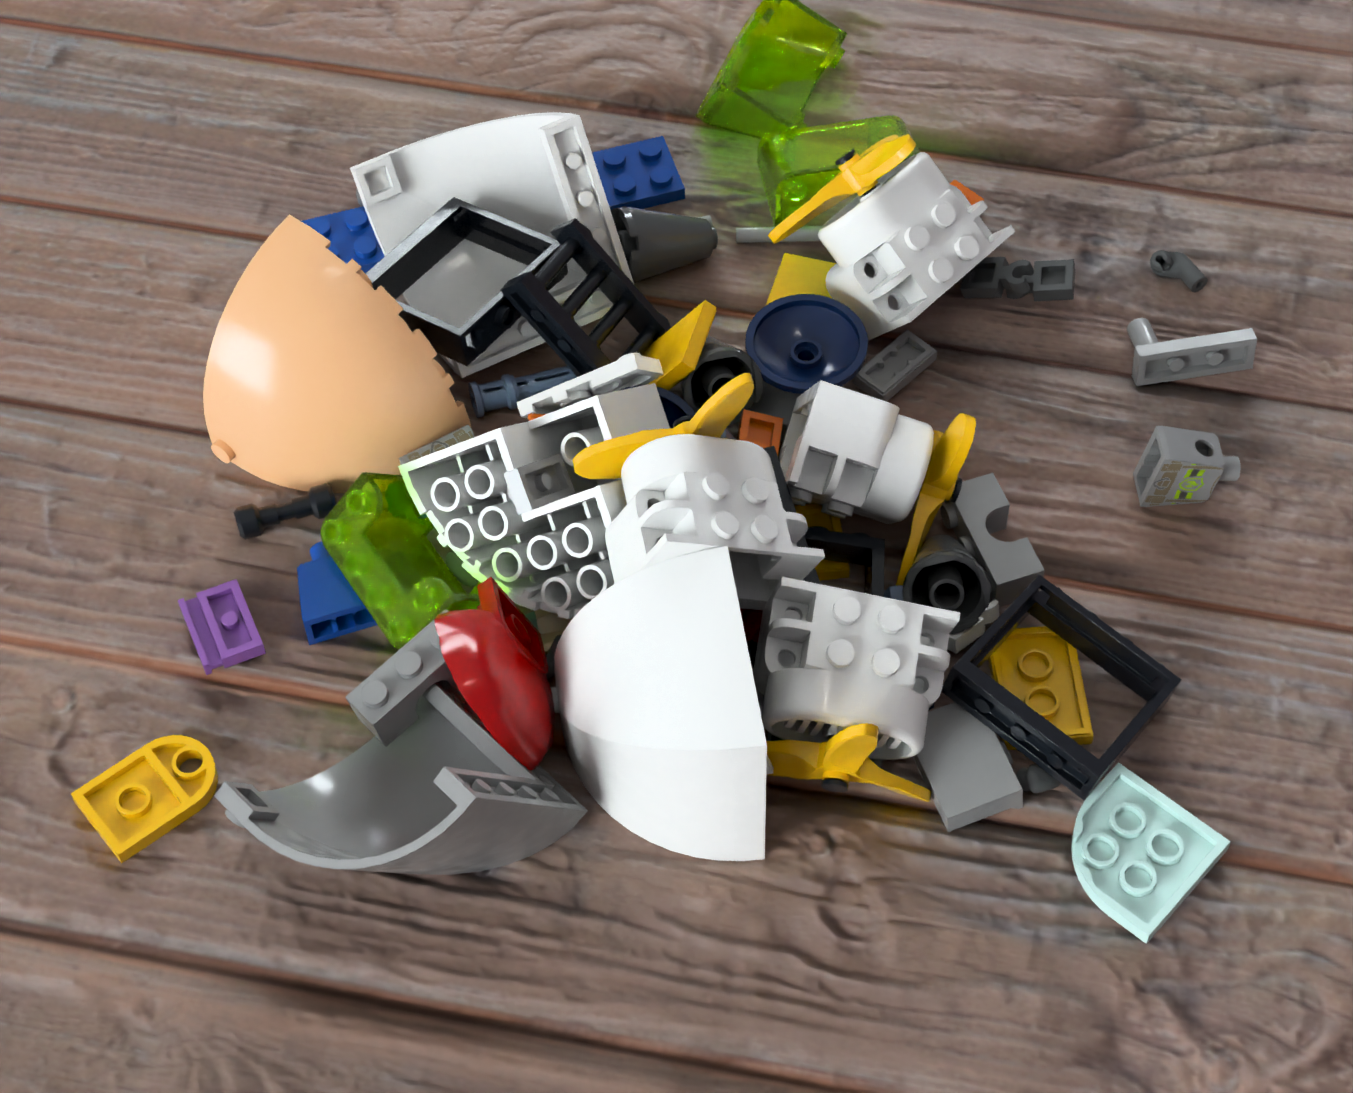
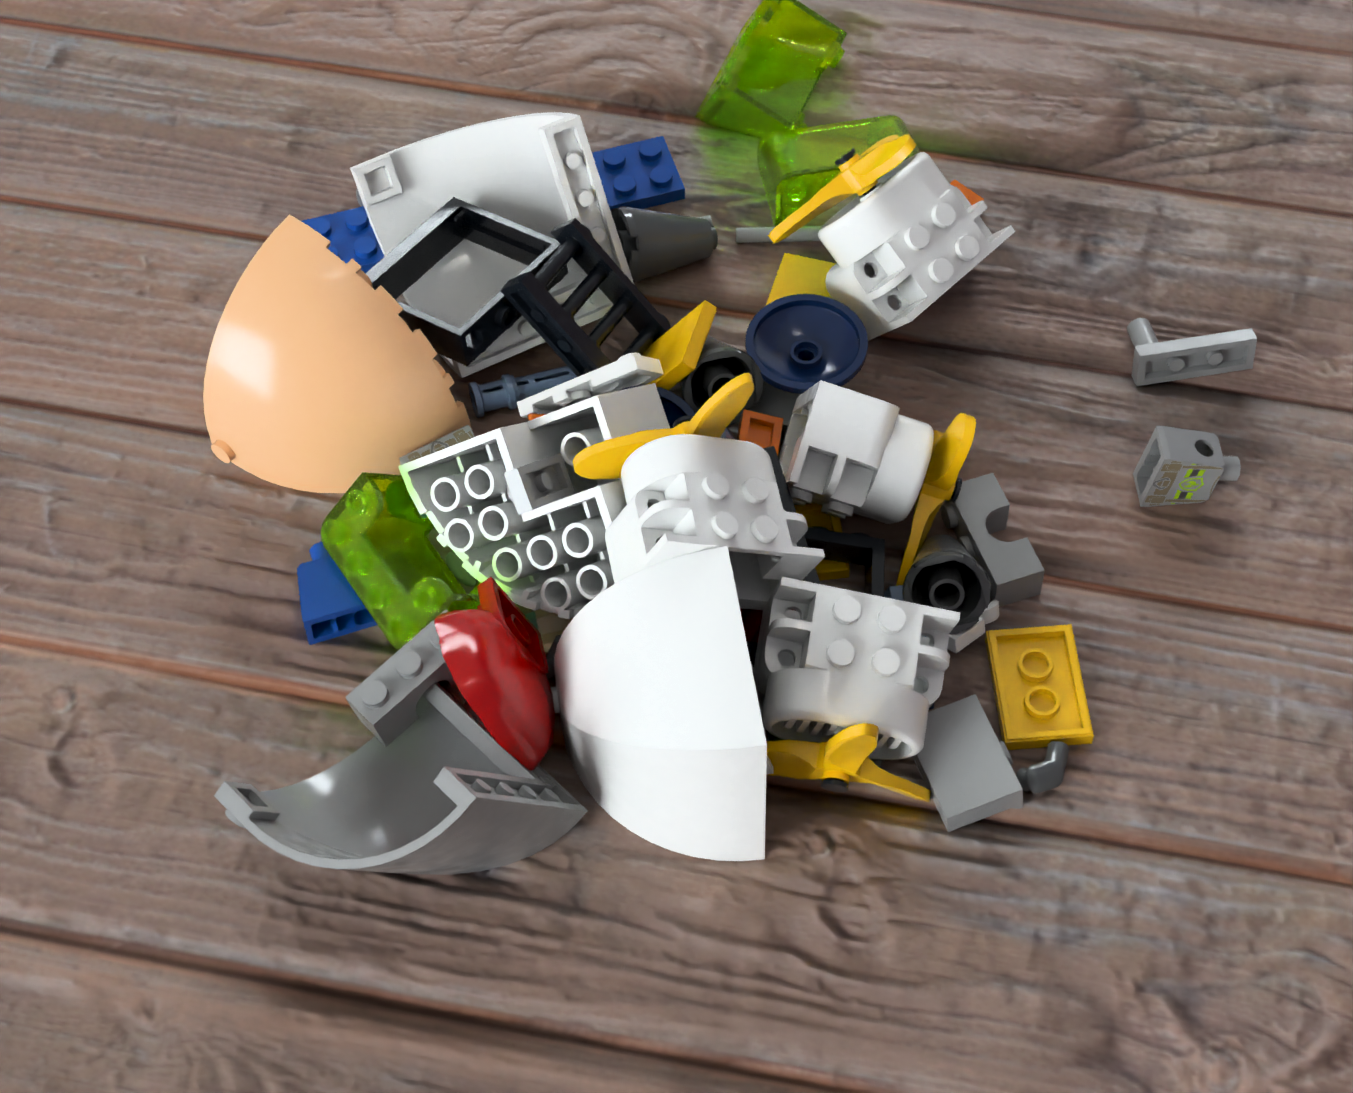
yellow tile [71,735,218,863] -> none
medium lavender plate [178,579,266,675] -> none
black piece [234,483,338,540] -> none
light grey plate [853,329,937,402] -> none
black window [941,574,1182,800] -> none
dark grey plate [960,257,1034,299] -> none
dark grey plate [1005,259,1075,301] -> none
light aqua plate [1071,762,1231,944] -> none
dark grey arm [1150,250,1208,292] -> none

